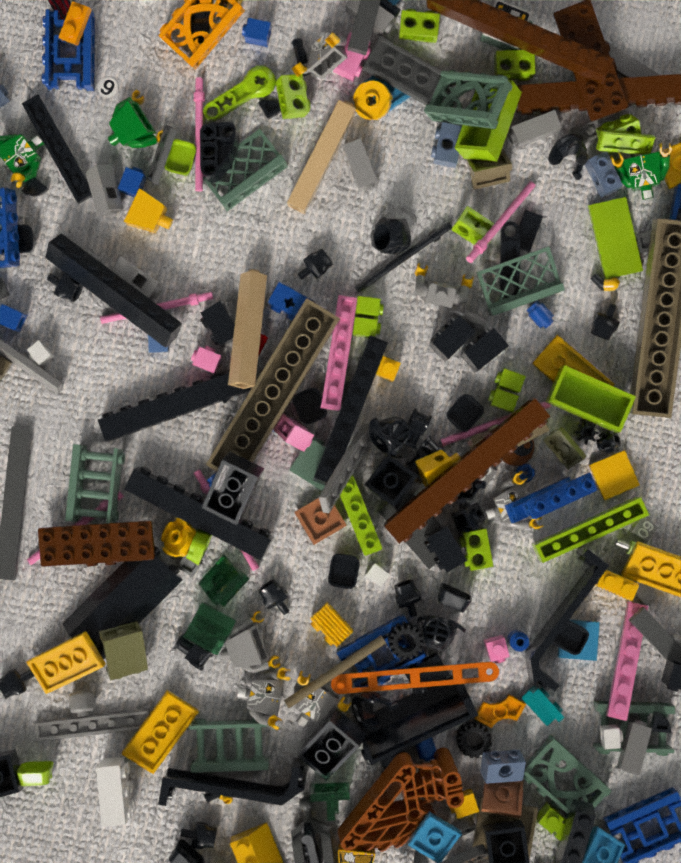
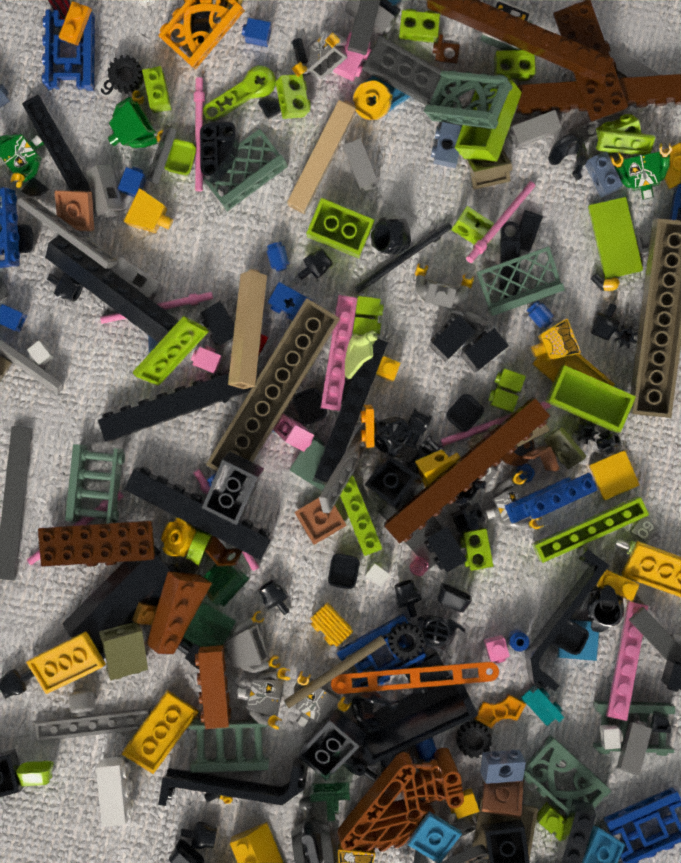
none -> light grey tile [17,197,118,268]
none -> nougat plate [55,190,94,231]
none -> black tyre [107,55,144,94]
none -> lime tile [132,316,209,386]
none -> pearl gold plate [132,602,158,625]
none -> lime brick [142,66,172,114]
none -> dark orange wedge [146,572,212,654]
none -> dark orange wedge [195,645,232,729]
none -> reddish brown bracket [205,535,242,566]
none -> blue brick [266,242,290,272]
none -> lime brick [306,198,375,259]
none -> black piece [343,754,378,782]
none -> yellowish green arm [345,331,378,379]
none -> light orange plate [360,404,374,448]
none -> clear pink bush [409,557,429,577]
none -> reddish brown bracket [432,34,460,64]
none -> nougat bracket [523,446,560,471]
none -> torso [531,319,581,361]
none -> black piece [587,585,624,632]
none -> black gear [613,325,638,349]

